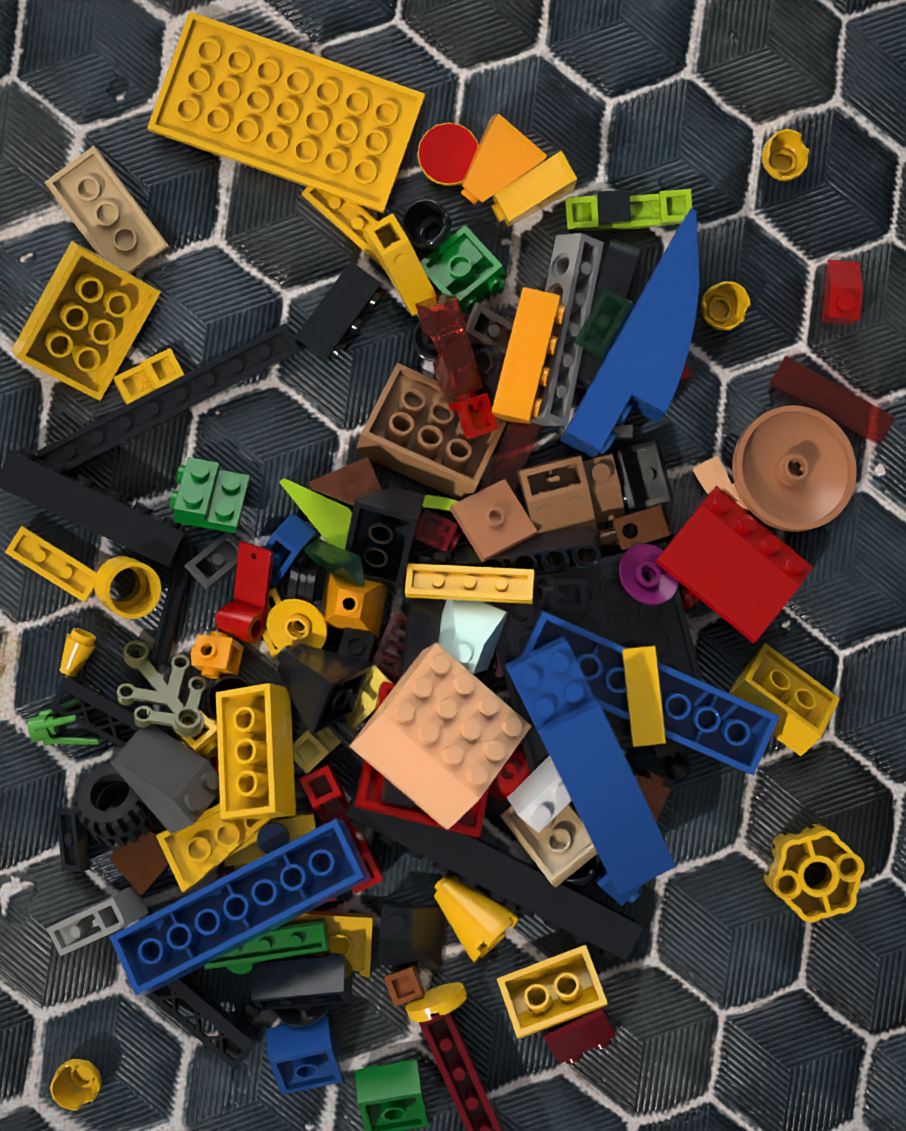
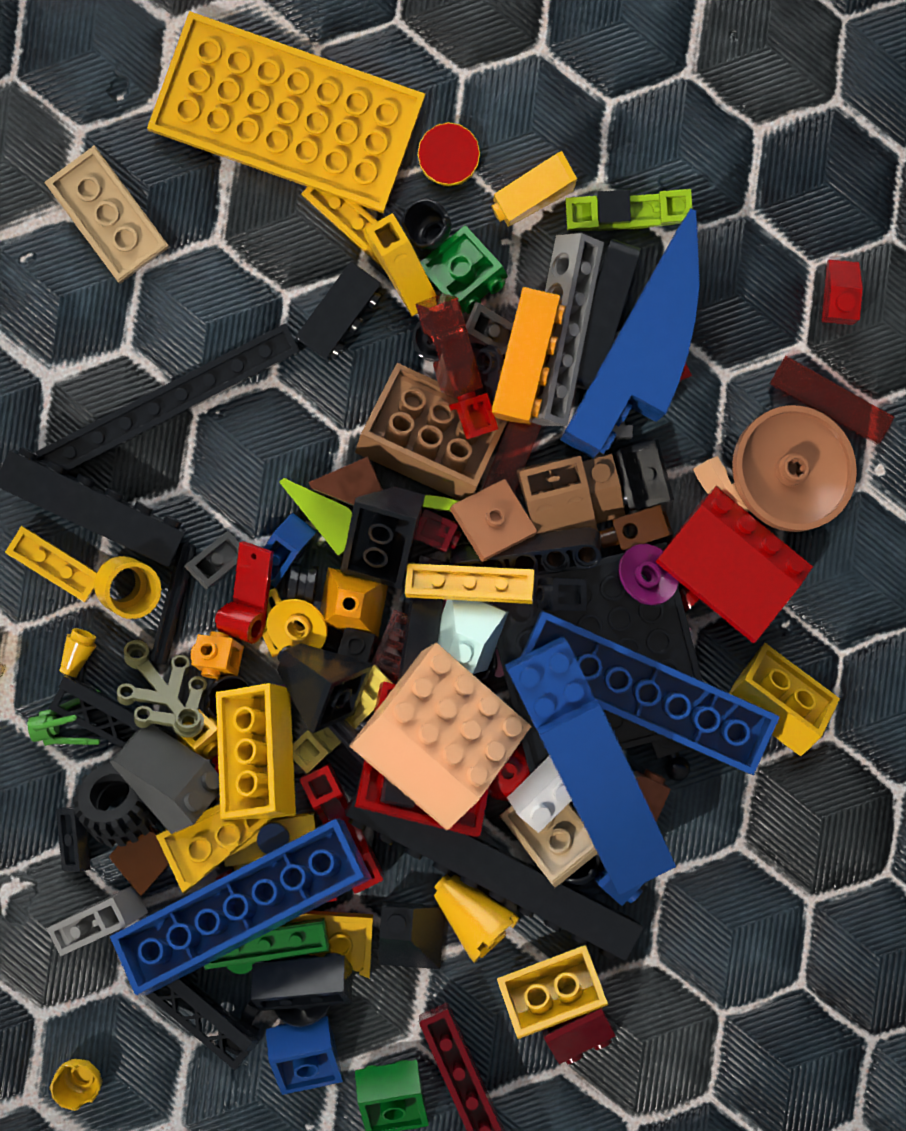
yellow slope [12,241,161,401] -> none
yellow slope [113,348,184,405] -> none
green plate [169,457,250,534] -> none
clear green slope [303,539,364,586] -> none
dark orange plate [383,964,426,1007] -> none
yellow tile [405,982,467,1022] -> none
light orange slope [461,114,547,205] -> none
clear green slope [574,288,633,362] -> none
yellow tile [622,646,666,747] -> none
yellow hair [700,281,751,330] -> none
yellow hair [761,129,810,182] -> none
yellow piece [764,824,864,922] -> none

